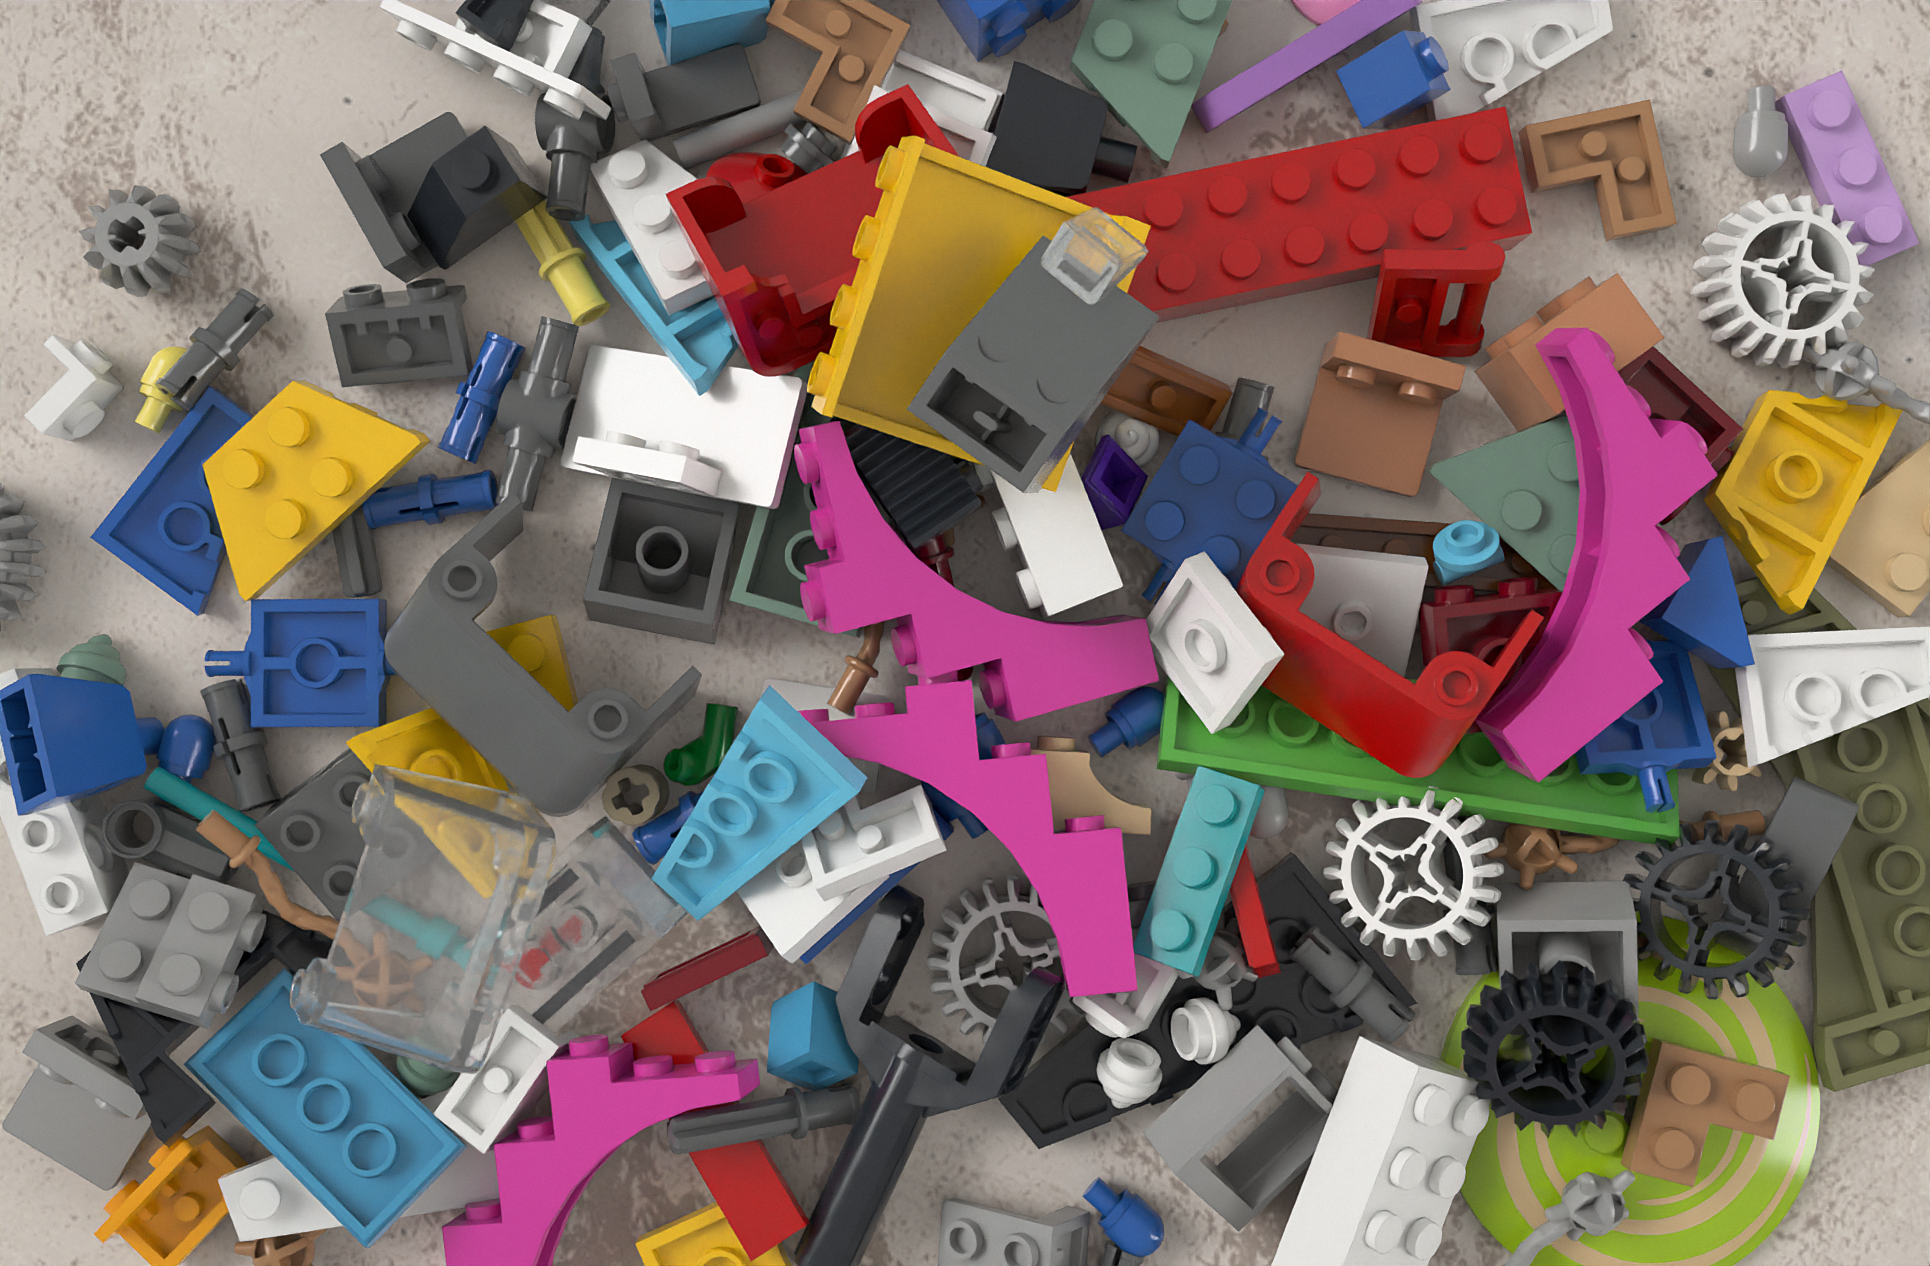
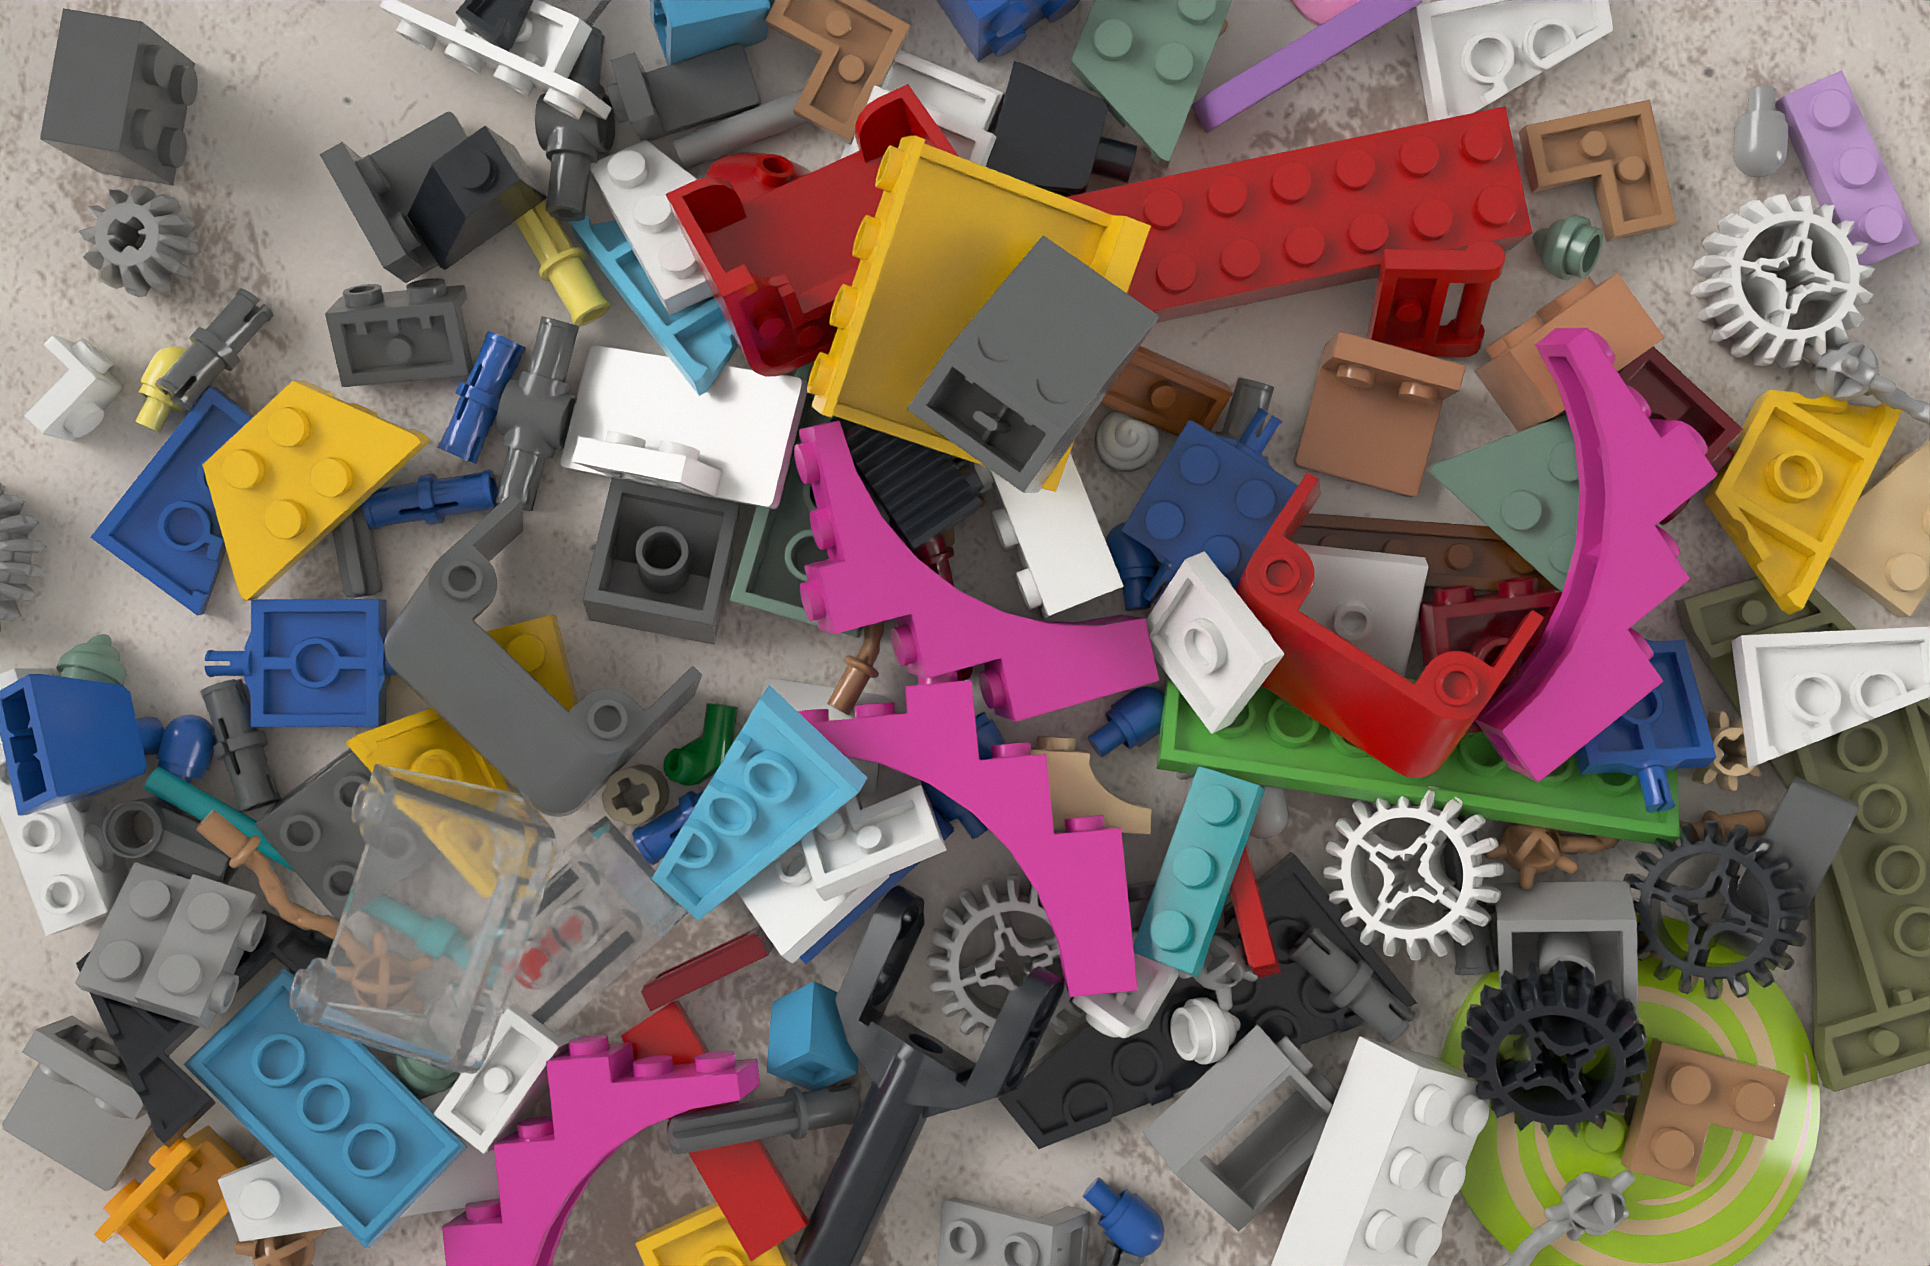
dark grey plate [779,122,838,174] -> none
clear slope [1041,207,1149,305] -> none
dark purple slope [1081,434,1148,531] -> none
white plate [1096,1038,1162,1108] -> none
blue brick [1336,30,1451,129] -> none
medium azure plate [1433,520,1504,585] -> none
blue slope [1639,536,1755,669] -> none
none -> dark grey brick [40,8,198,186]
none -> blue cylinder [1105,522,1158,611]
none -> sand green plate [1532,215,1603,280]

